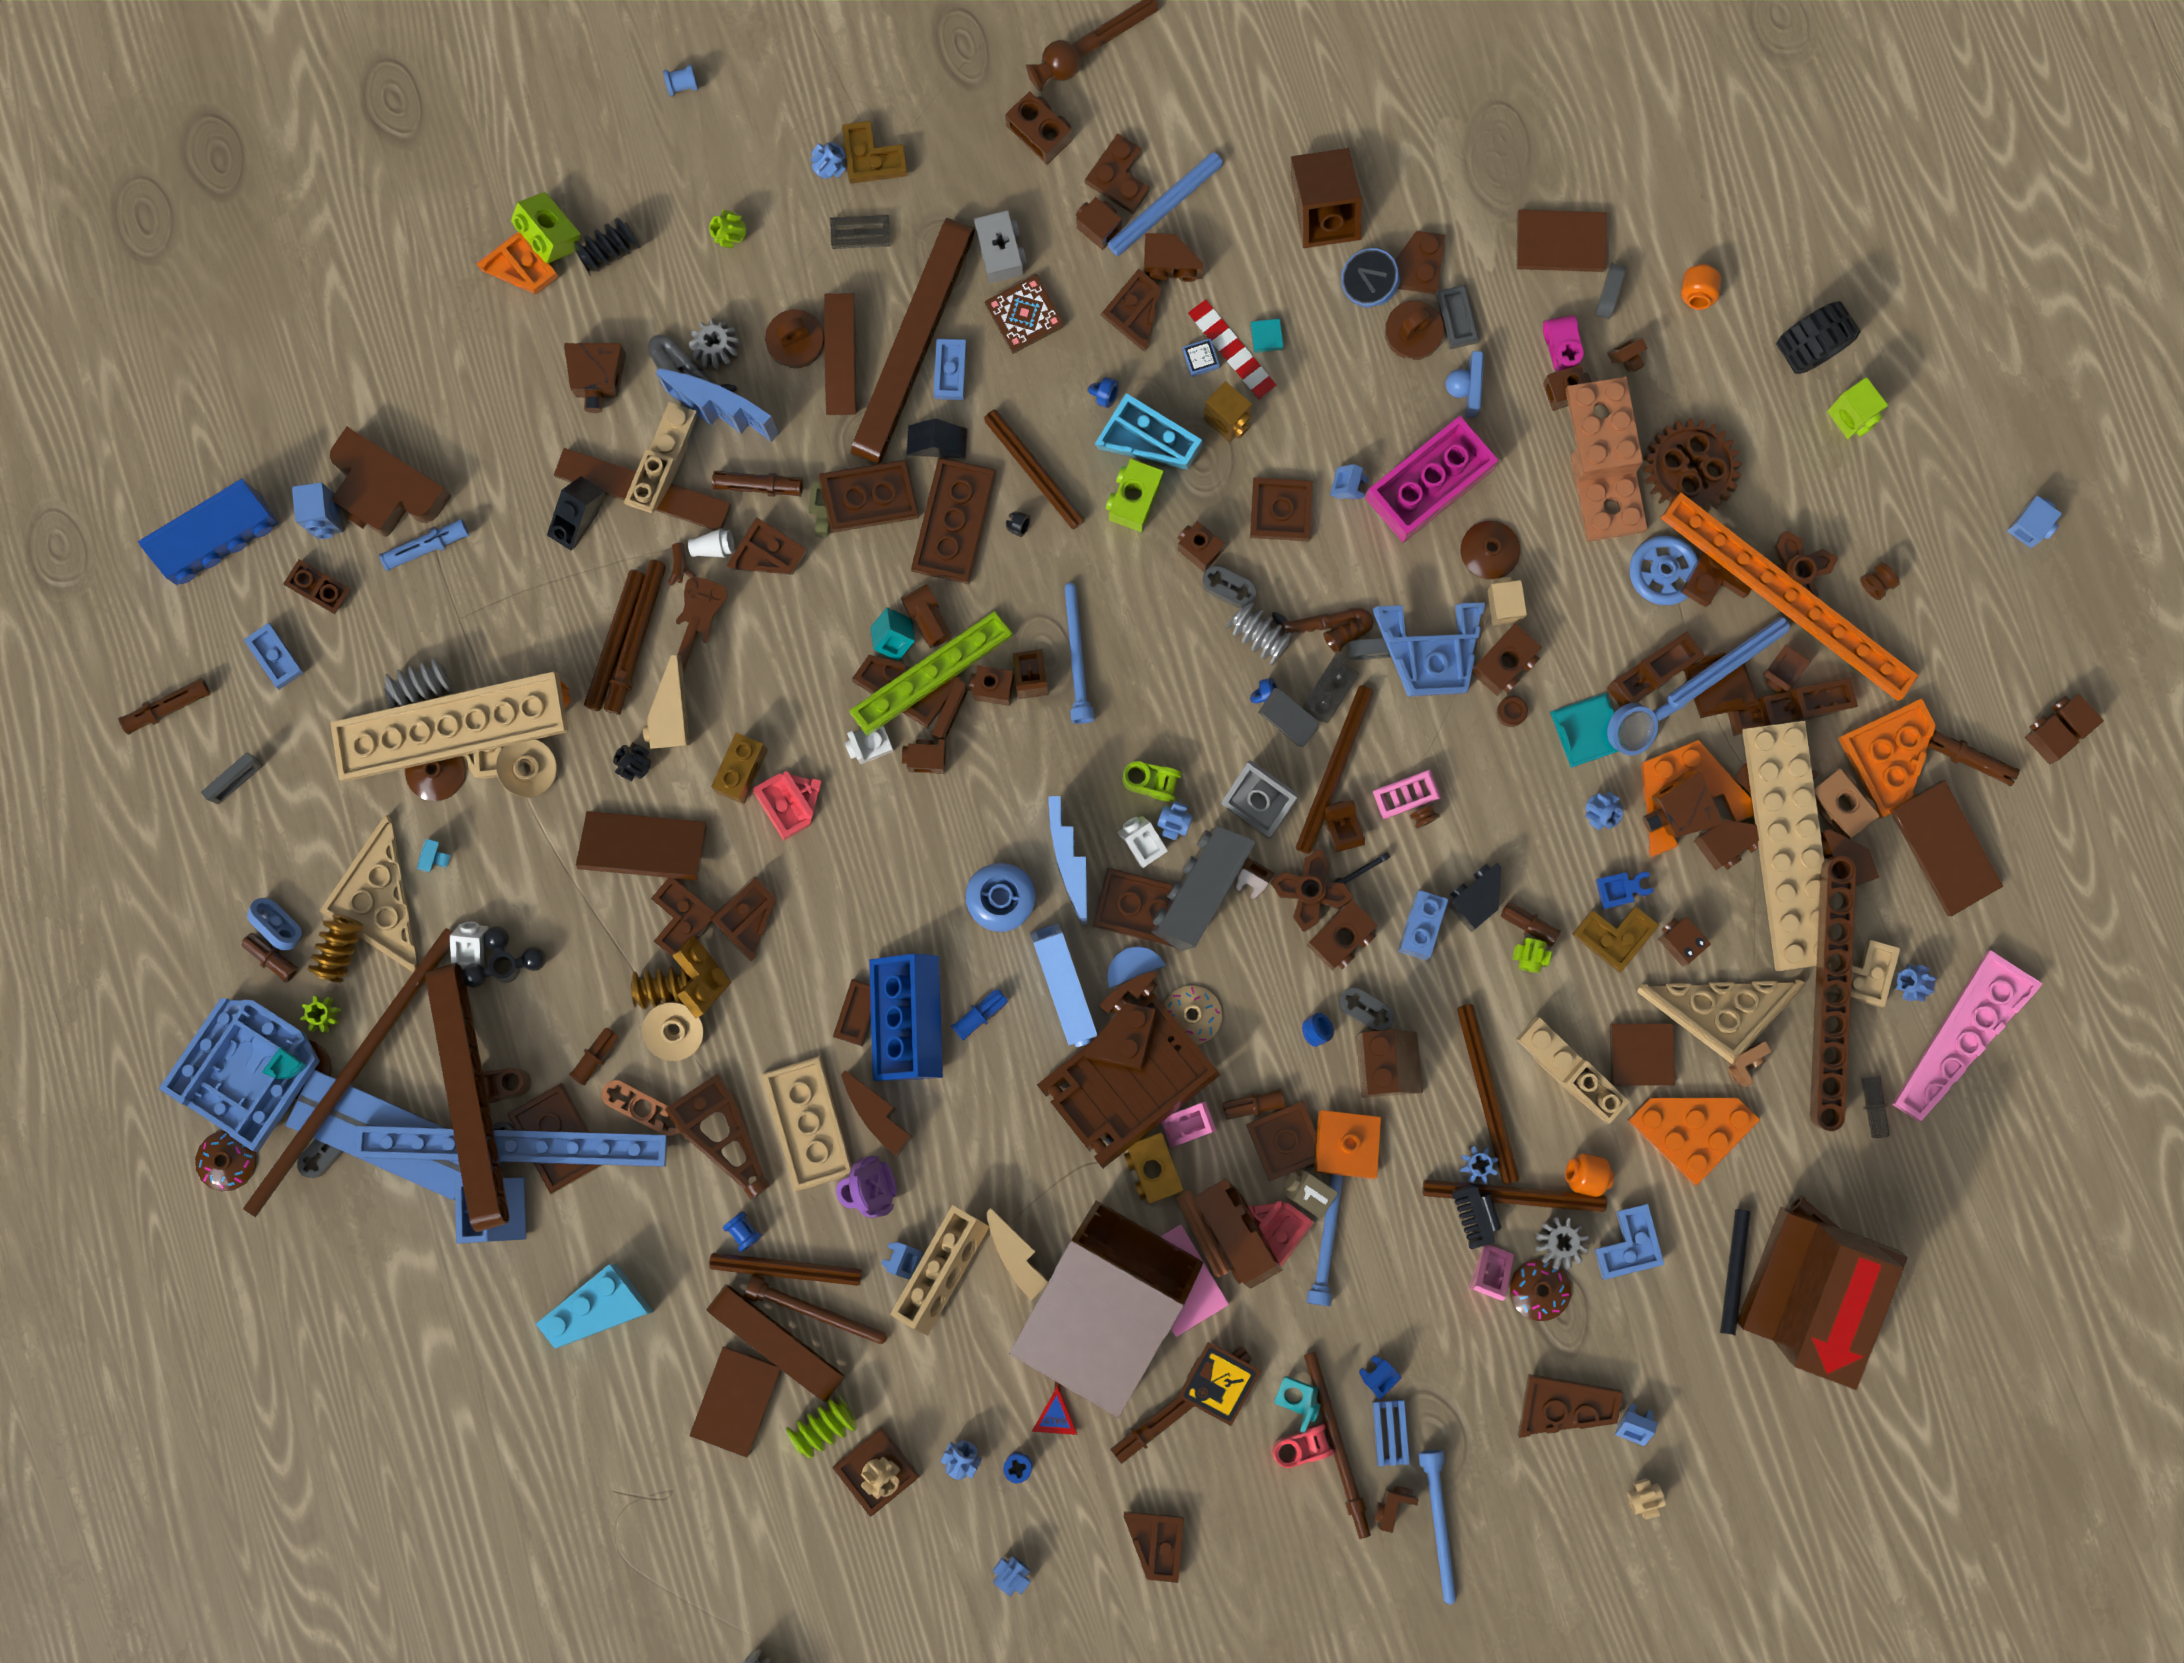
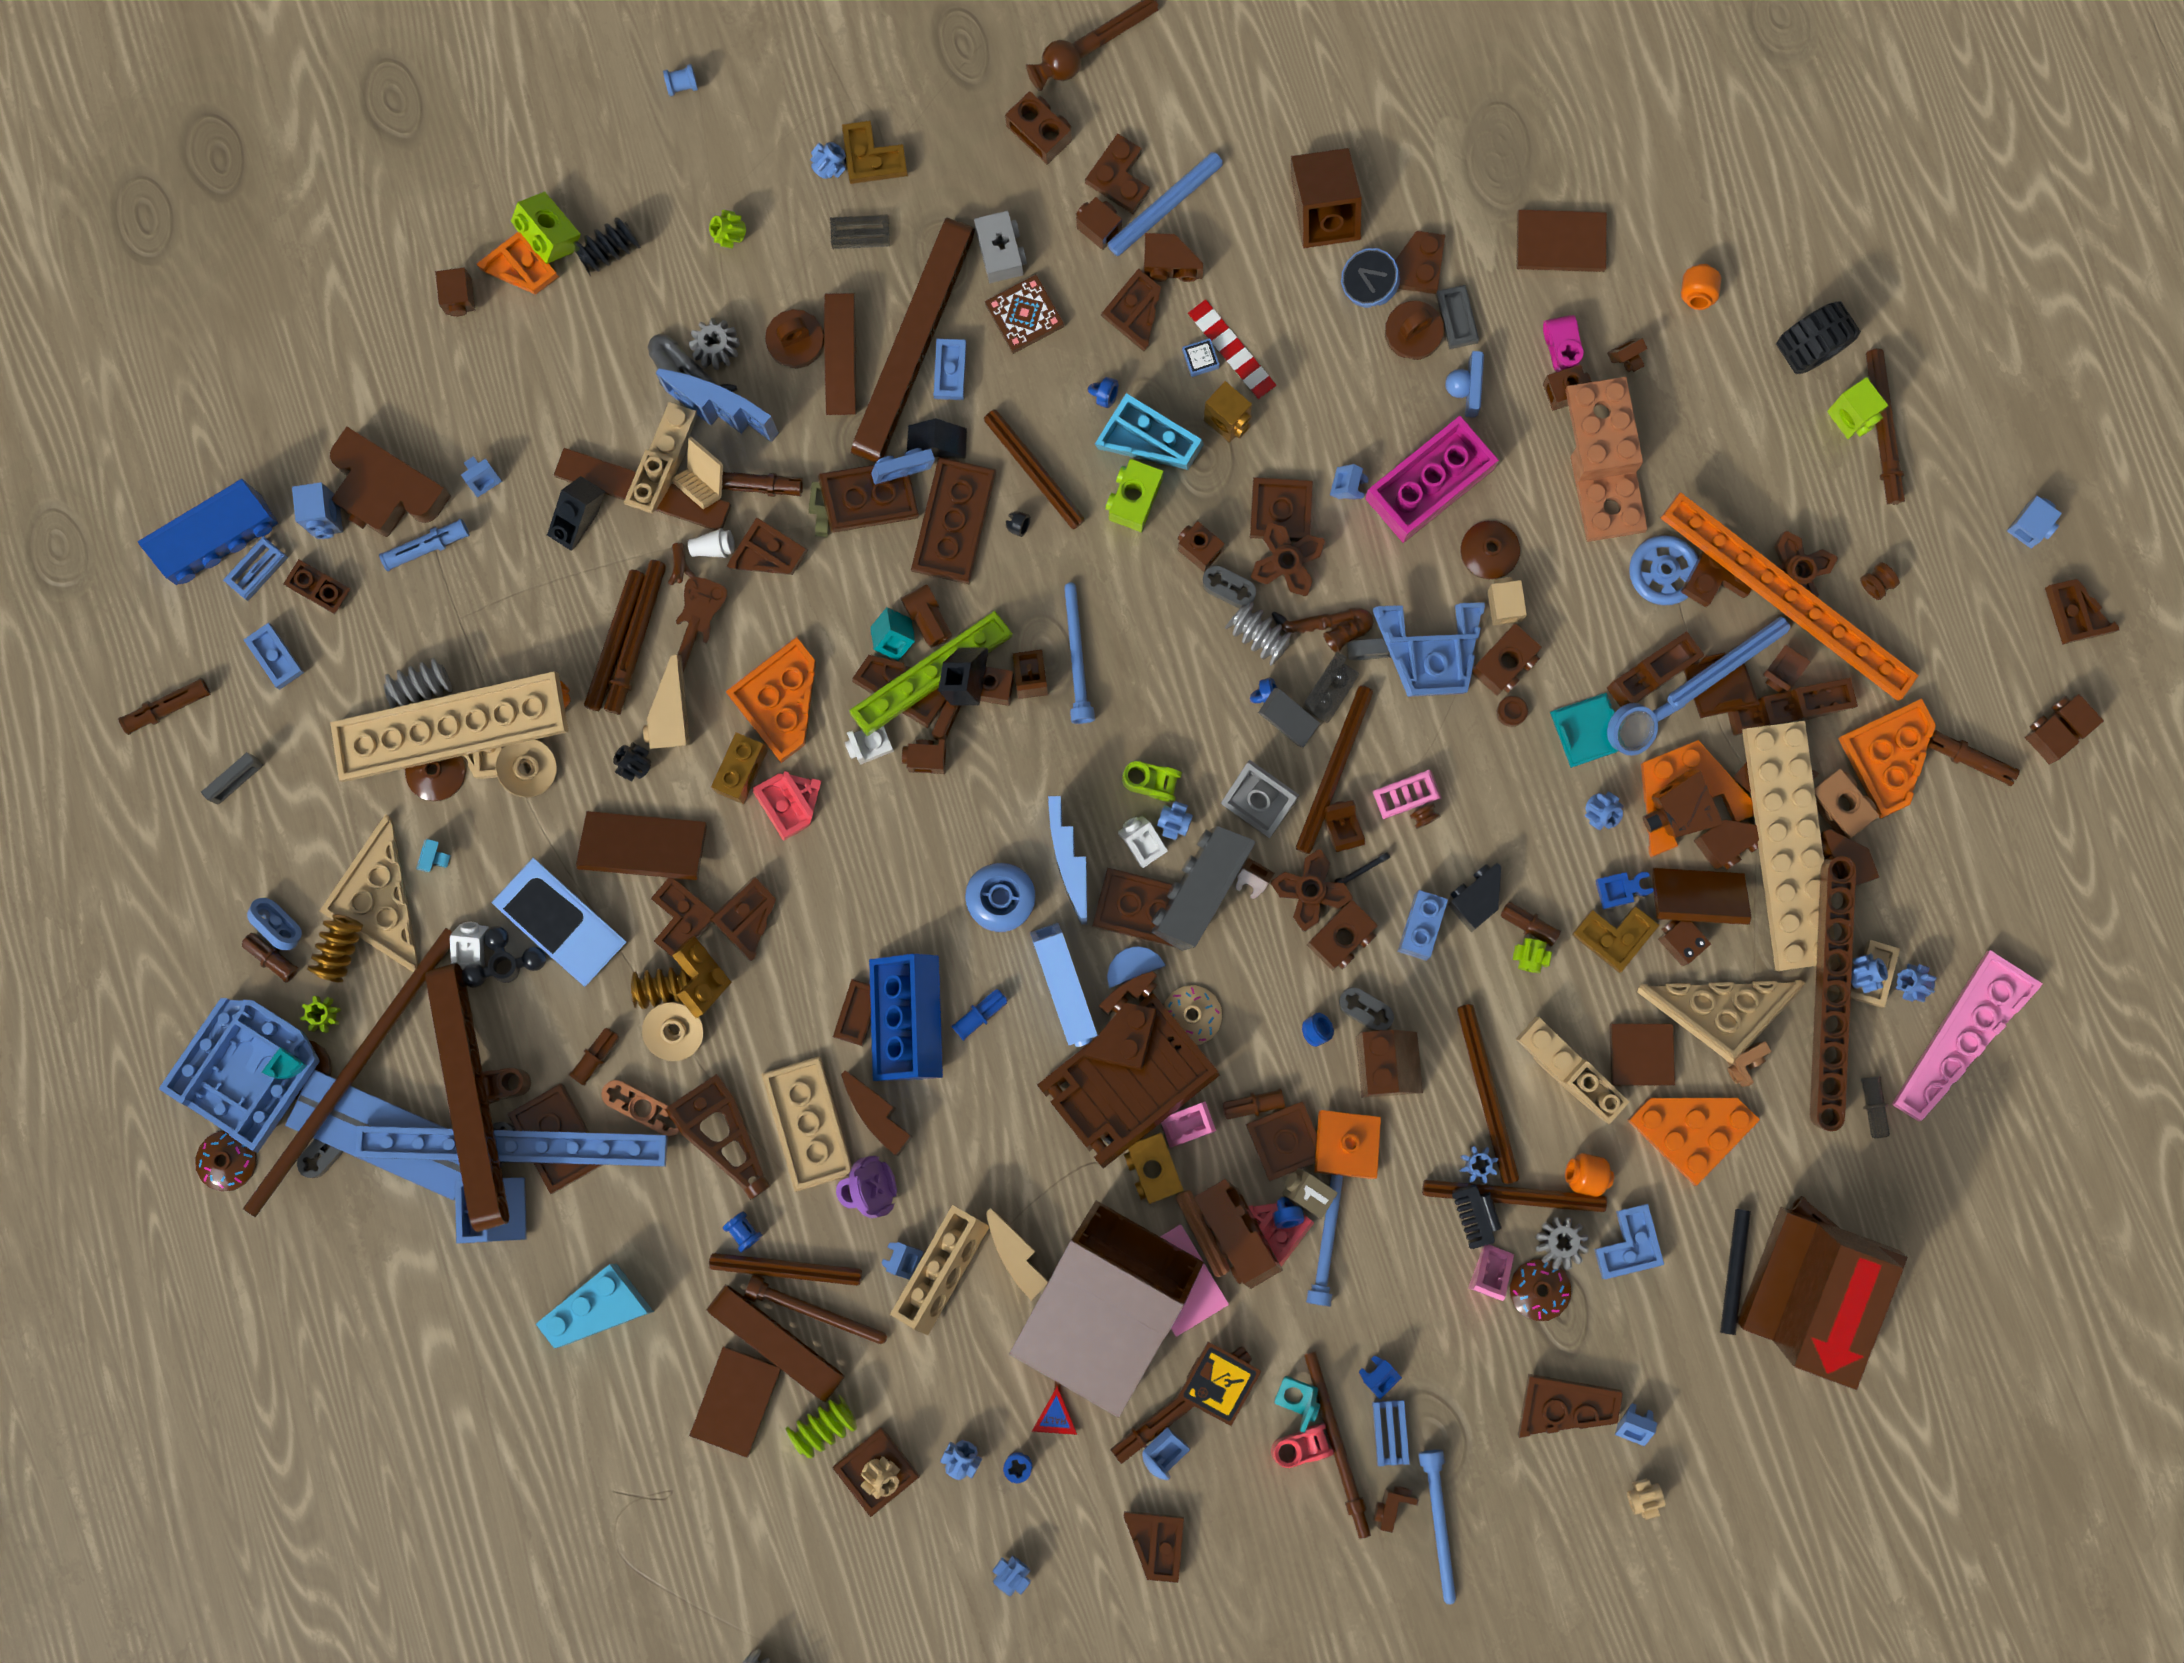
reddish brown torso [564,343,626,413] -> none
teal tile [1250,319,1283,353] -> none
dark grey beam [1595,263,1626,319] -> none
reddish brown gear [1643,418,1742,513] -> none
reddish brown tile [1889,780,2003,916] -> none
none -> medium blue tile [223,536,288,601]
none -> reddish brown brick [435,267,475,317]
none -> medium blue tile [461,456,502,498]
none -> slope [491,857,626,987]
none -> tan piece [672,437,723,509]
none -> orange plate [726,637,816,763]
none -> medium blue plate [871,448,935,484]
none -> black slope [938,647,988,705]
none -> medium blue plate [1142,1427,1190,1480]
none -> reddish brown plant [1251,522,1325,596]
none -> blue tile [1272,1197,1305,1229]
none -> reddish brown tile [1652,868,1752,925]
none -> medium blue gear [1851,954,1888,993]
none -> reddish brown axle [1866,348,1905,505]
none -> reddish brown wing [2045,579,2120,645]

